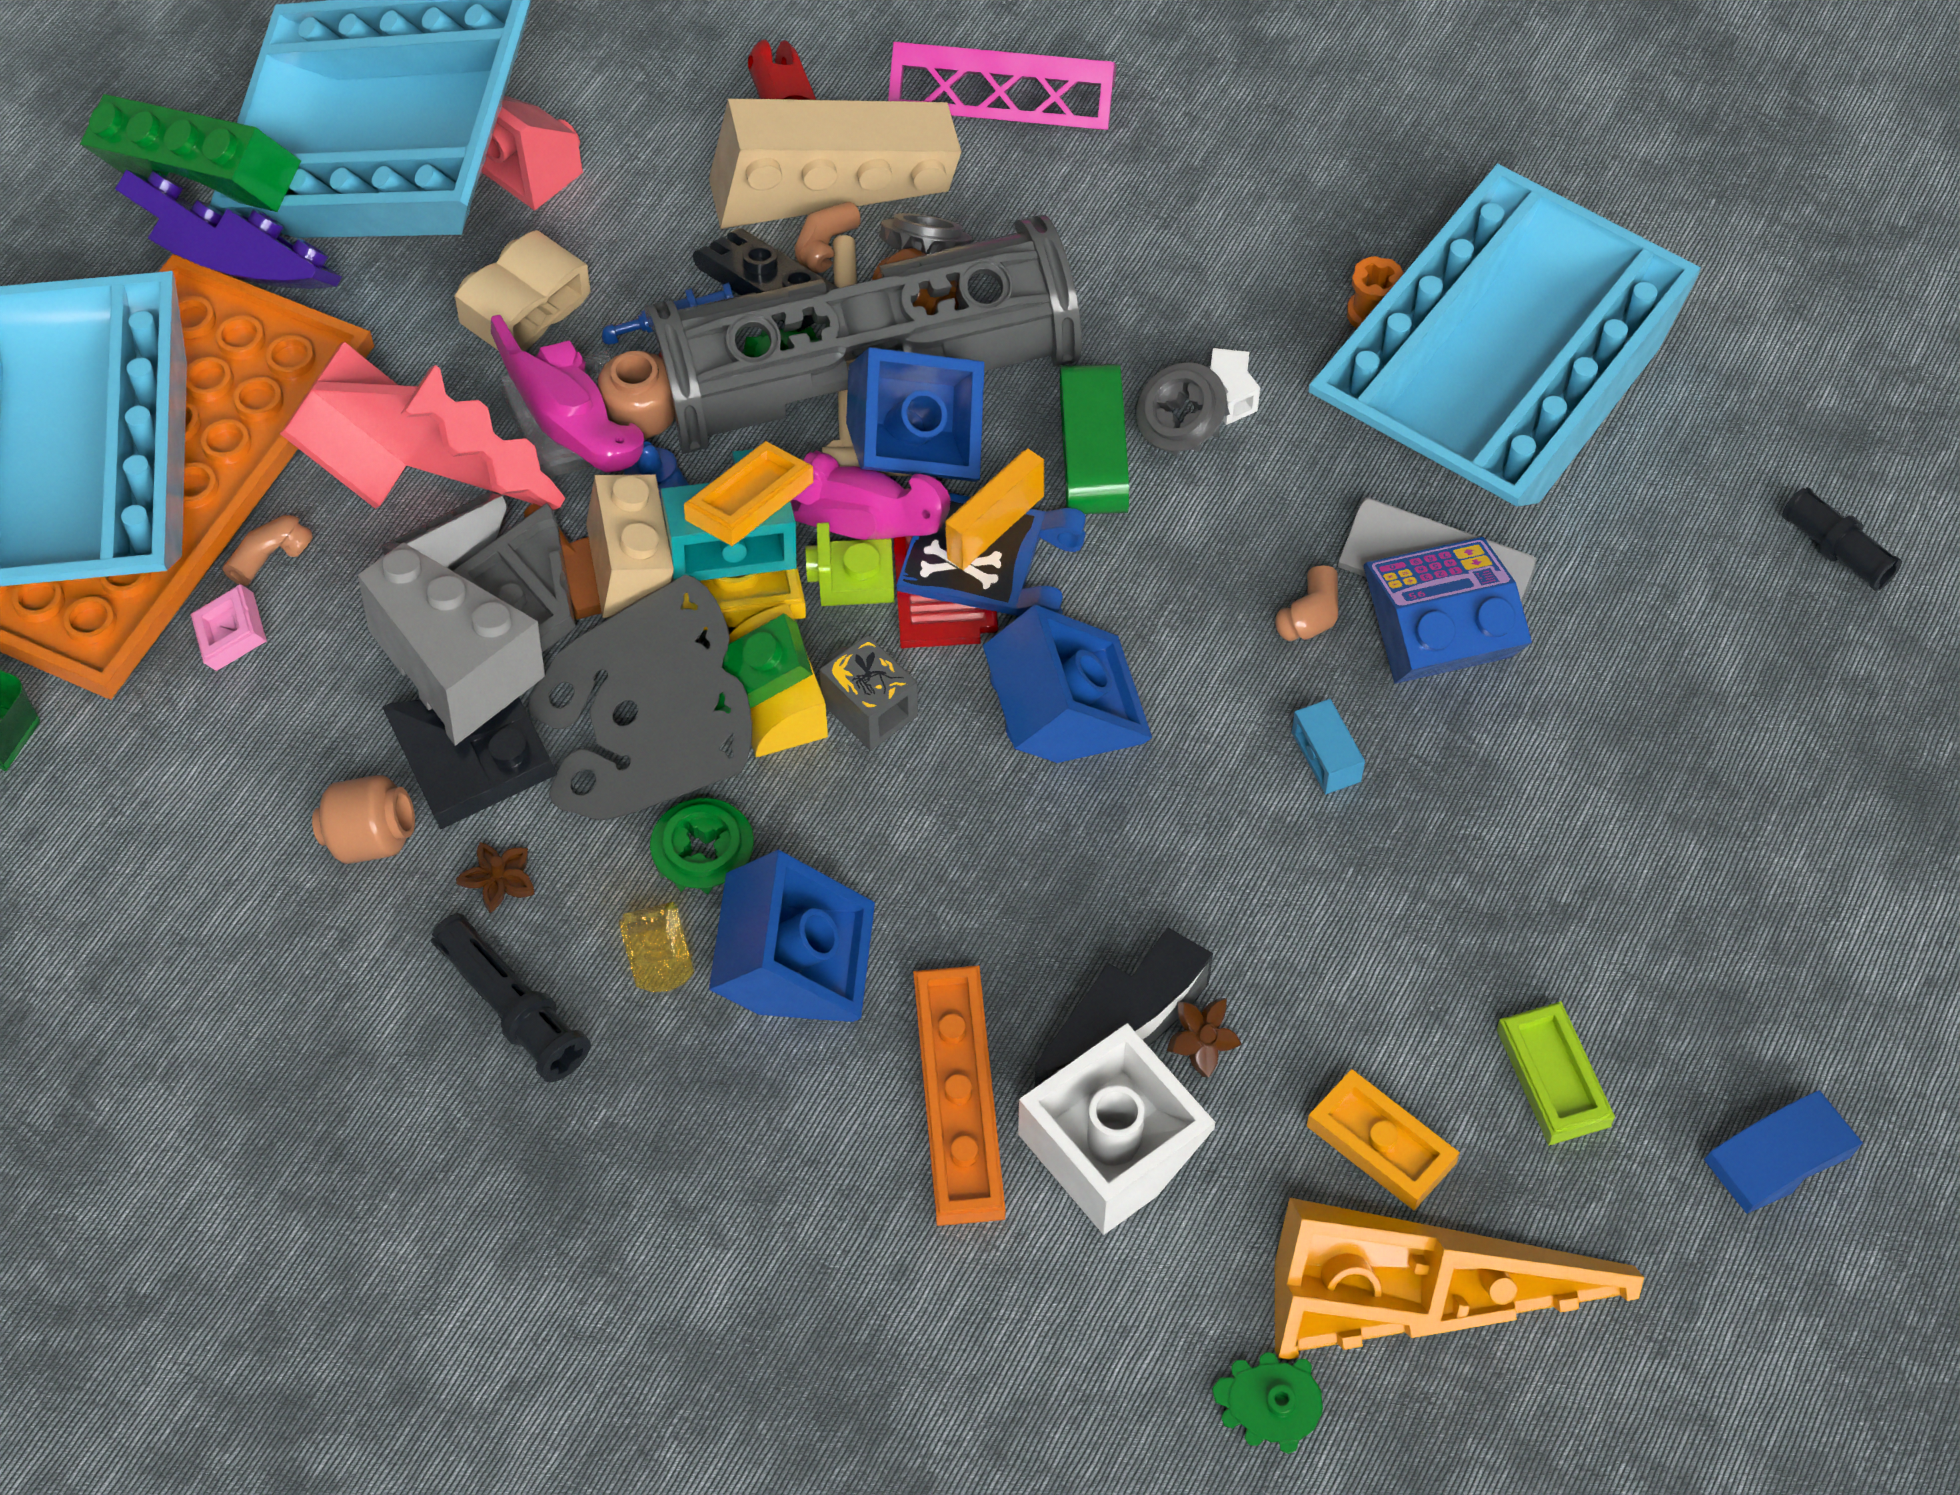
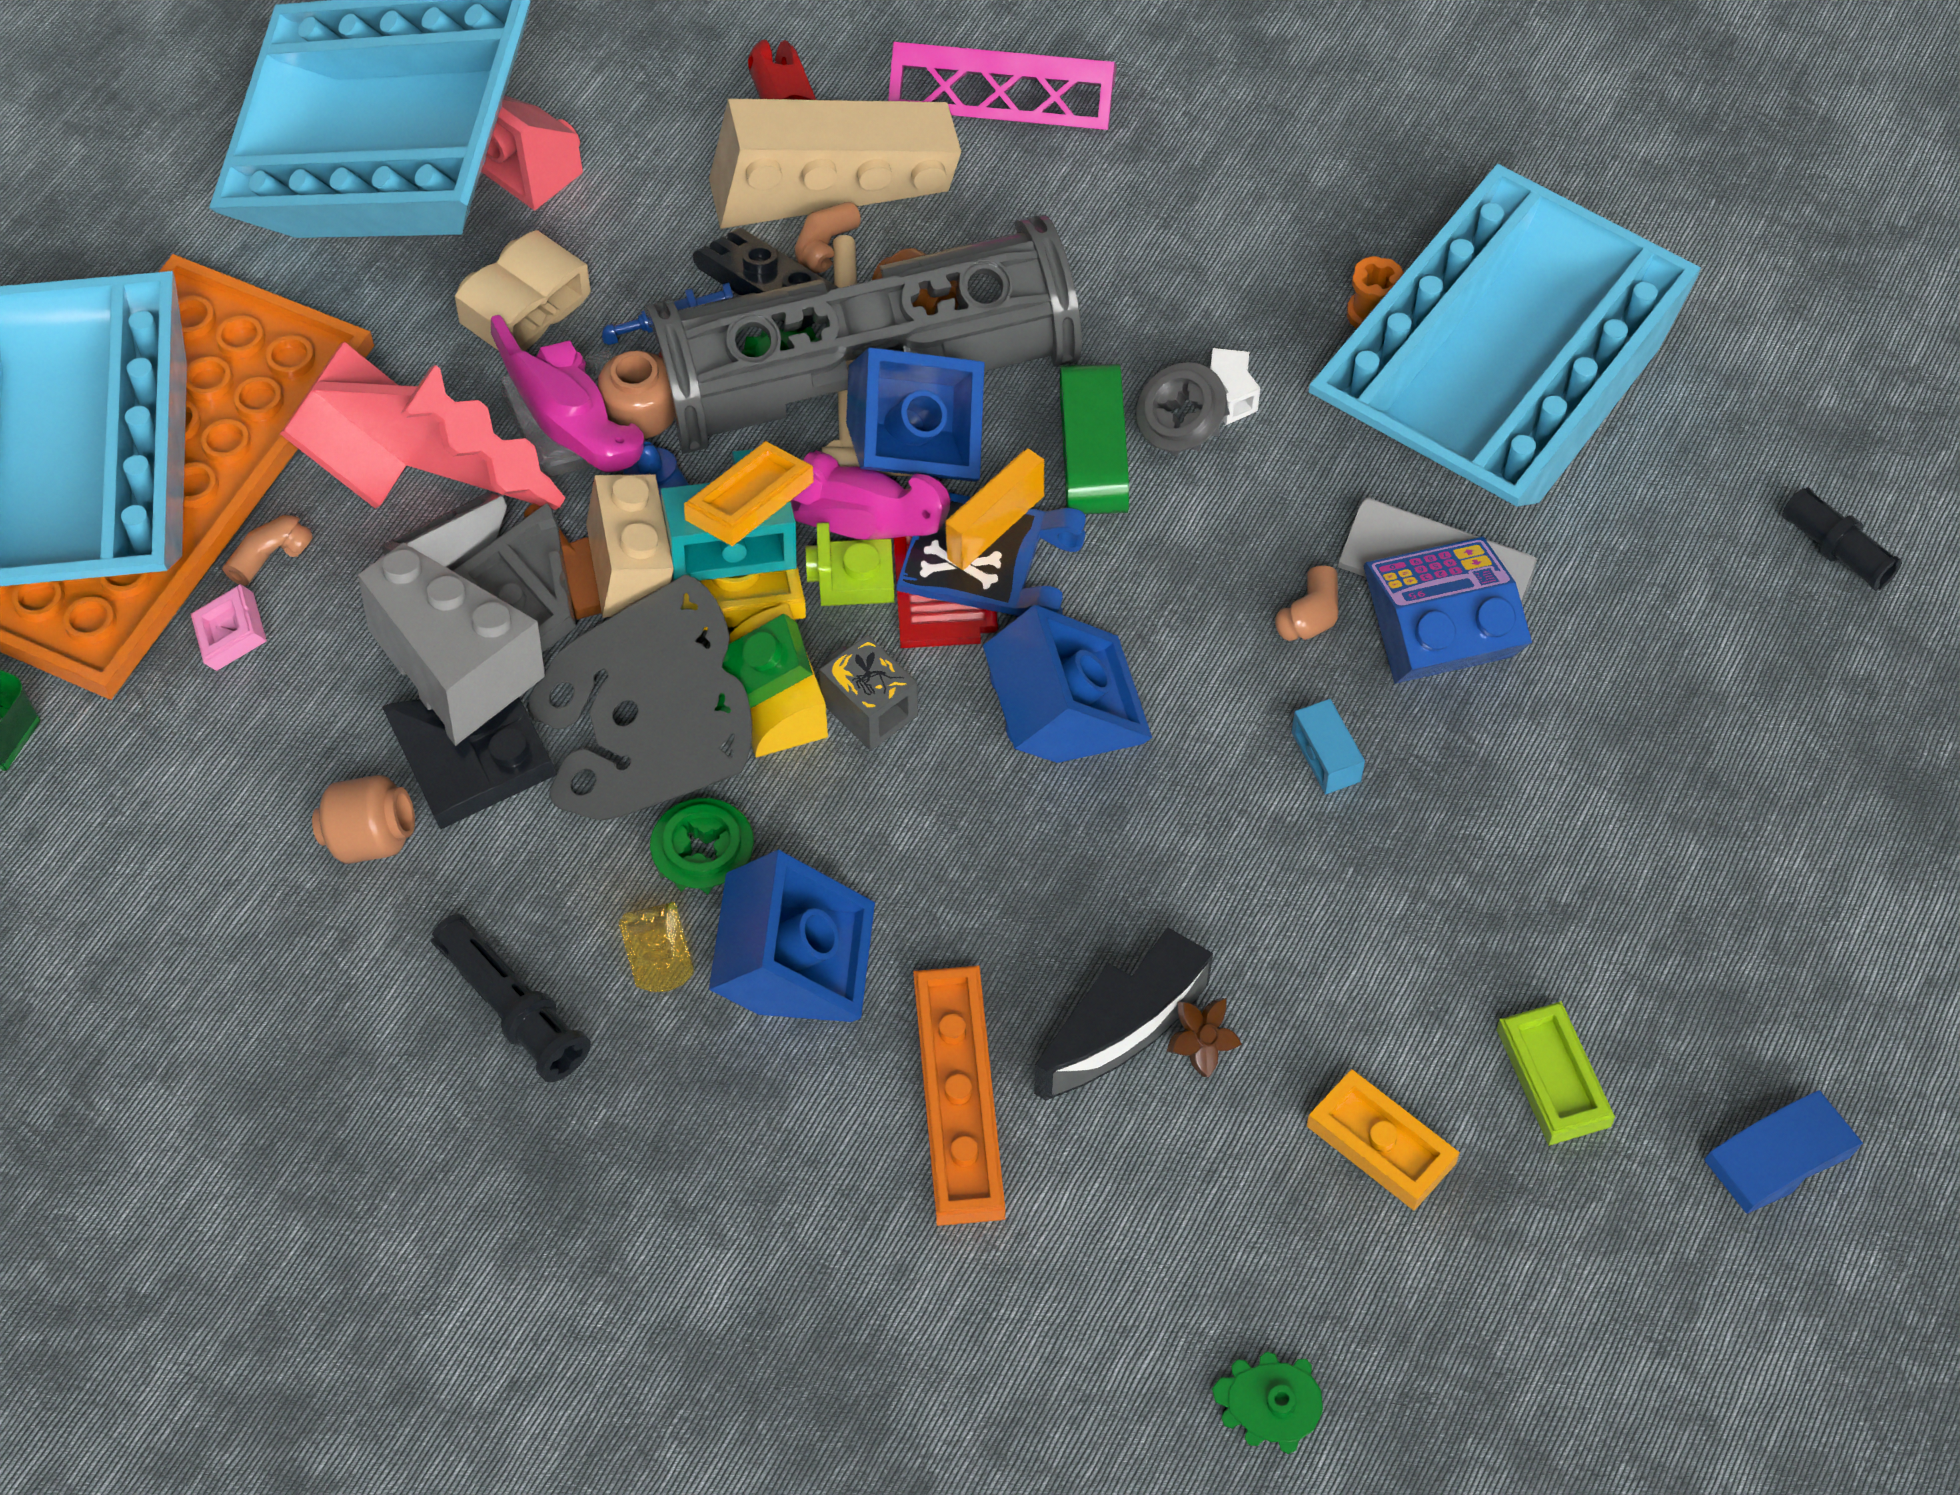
green arch [80,94,301,212] -> none
dark purple slope [115,169,342,289] -> none
reddish brown plant [456,842,535,913] -> none
flat silver gear [879,213,972,255] -> none
white slope [1018,1023,1216,1235] -> none
light orange wedge [1275,1198,1644,1359] -> none

